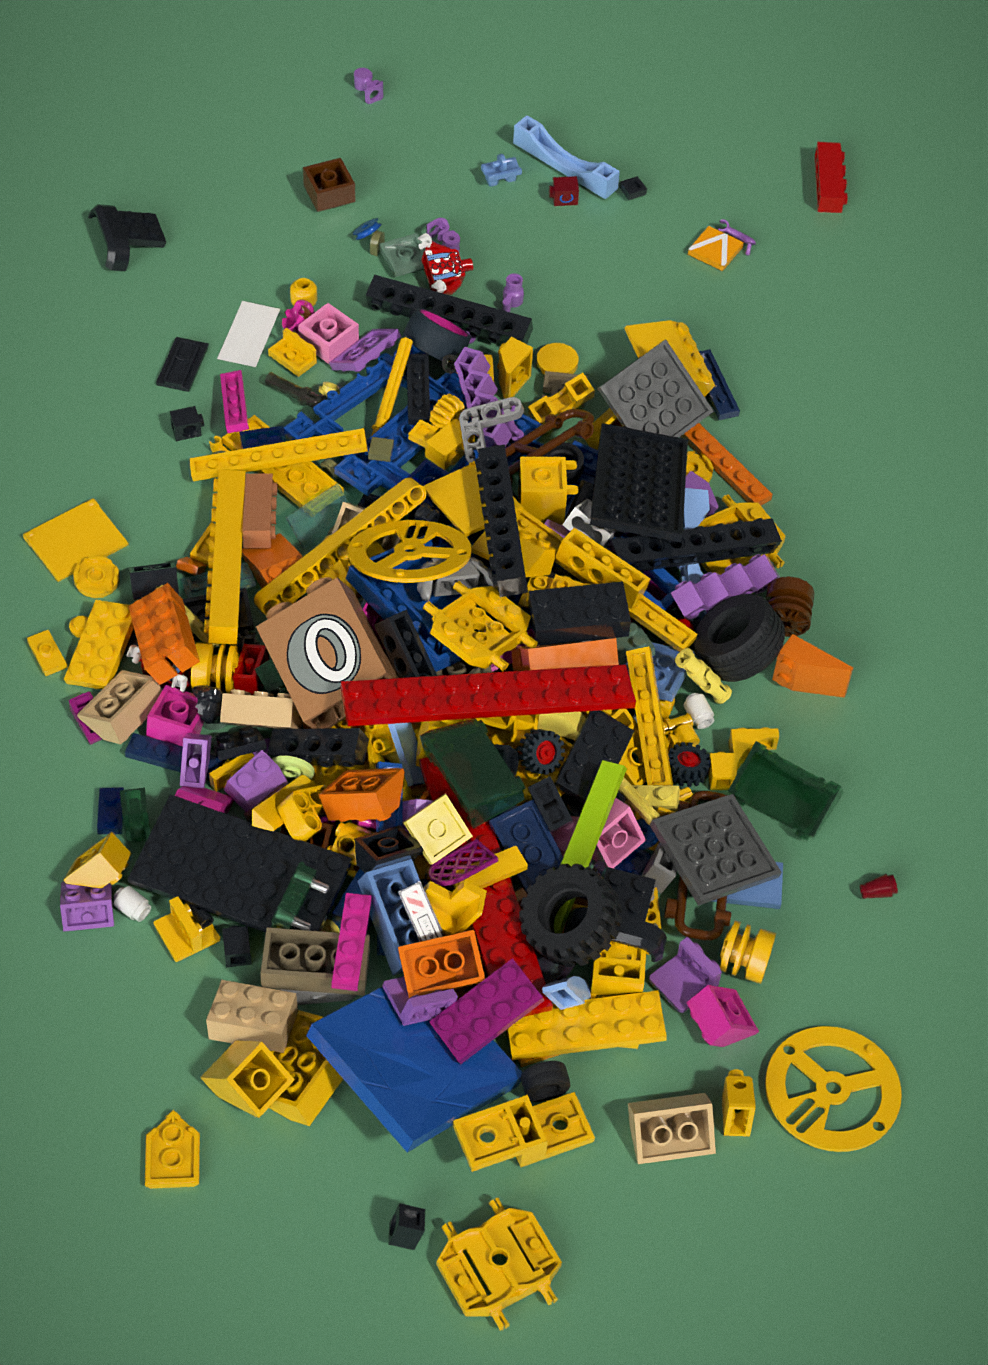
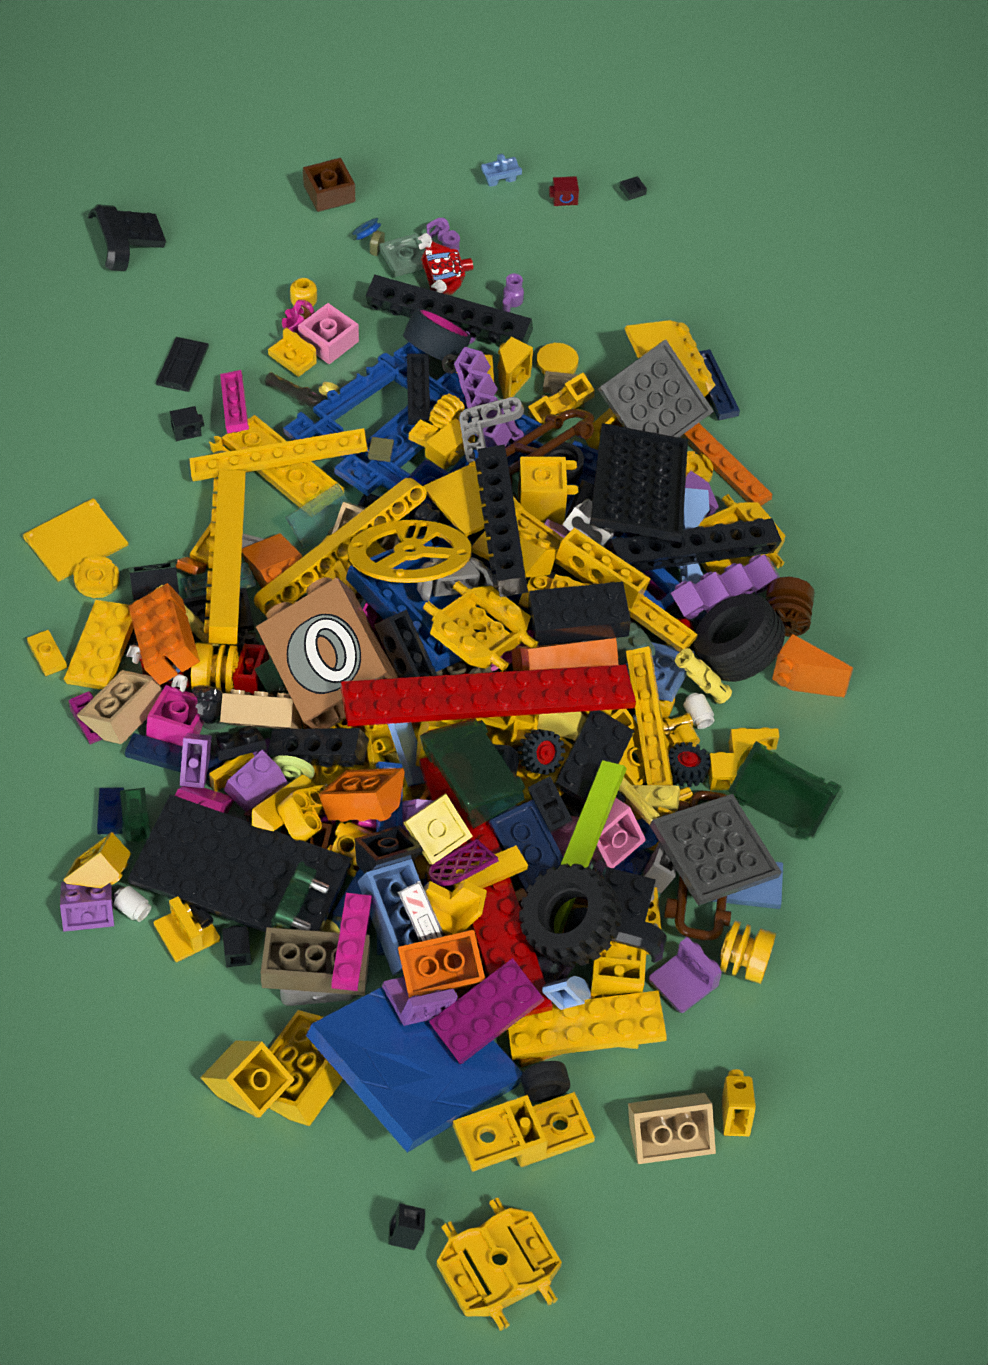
yellow plate [69,616,88,638] -> none
yellow tile [145,1110,200,1188] -> none
tan brick [206,980,298,1053] -> none
white sticker [217,301,280,367] -> none
clear blue plate [239,426,286,449] -> none
nougat brick [243,474,277,548] -> none
olive tile [320,458,339,480] -> none
medium lavender plate [329,329,401,372] -> none
medium lavender leg [354,68,383,104] -> none
yellow axle [371,337,413,436] -> none
light blue arch [513,115,620,199] -> none
dark pink slope [686,985,759,1047] -> none
light orange tile [688,226,744,271] -> none
medium lavender piece [718,219,756,255] -> none
yellow piece [765,1026,902,1152] -> none
red brick [814,142,848,213] -> none
dark red cone [859,873,898,899] -> none

